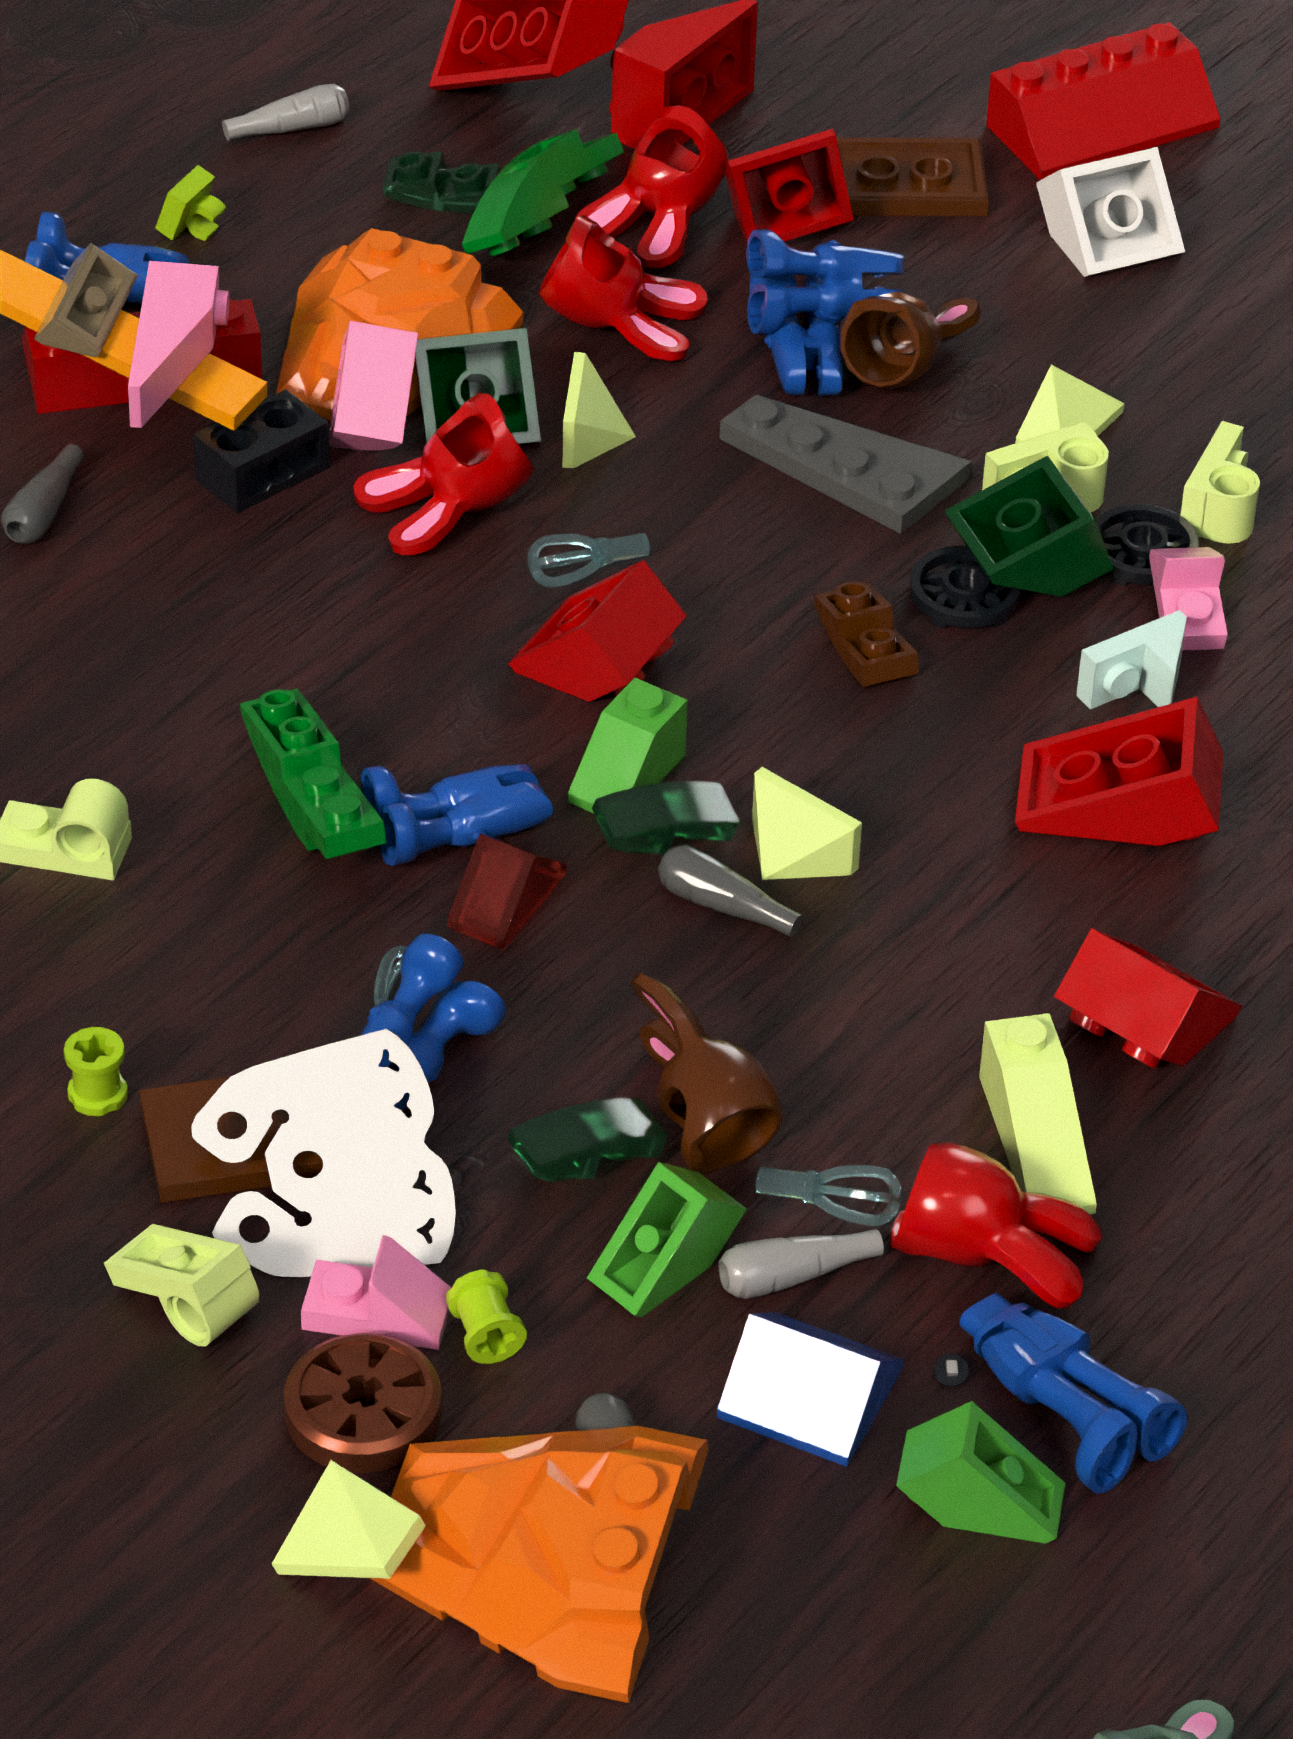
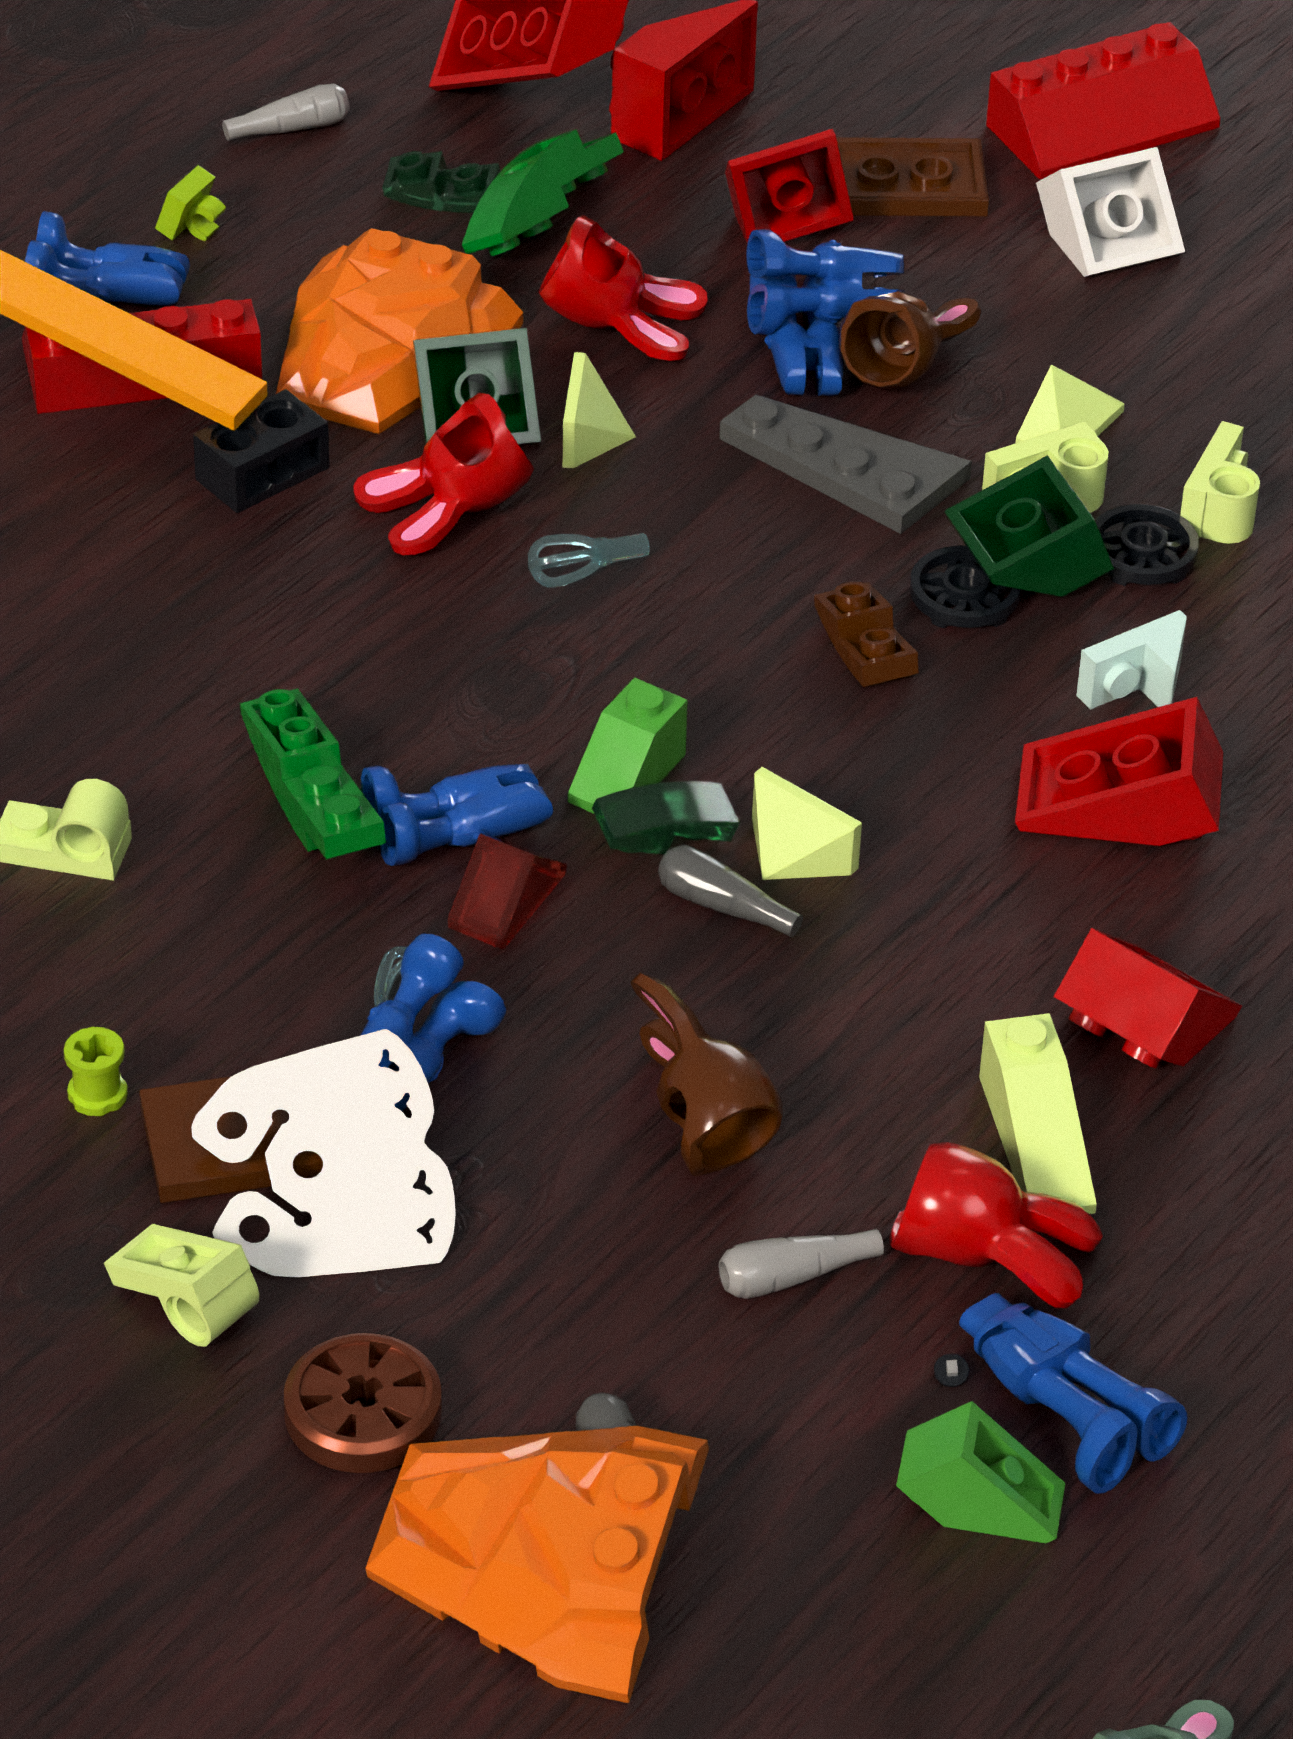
dark grey piece [1,444,84,544] -> none
dark tan slope [34,243,138,357] -> none
bright pink slope [128,261,229,428] -> none
yellowish green slope [272,1460,426,1579] -> none
bright pink slope [301,1235,451,1350] -> none
bright pink brick [329,321,418,451] -> none
lime bush [446,1269,527,1364] -> none
clear green slope [507,1098,668,1182] -> none
red slope [508,560,687,702] -> none
red piece [574,105,729,268] -> none
bright green slope [587,1162,747,1317] -> none
slope [717,1312,904,1467] -> none
clear light blue piece [756,1165,901,1226] -> none
bright pink slope [1149,547,1227,651] -> none

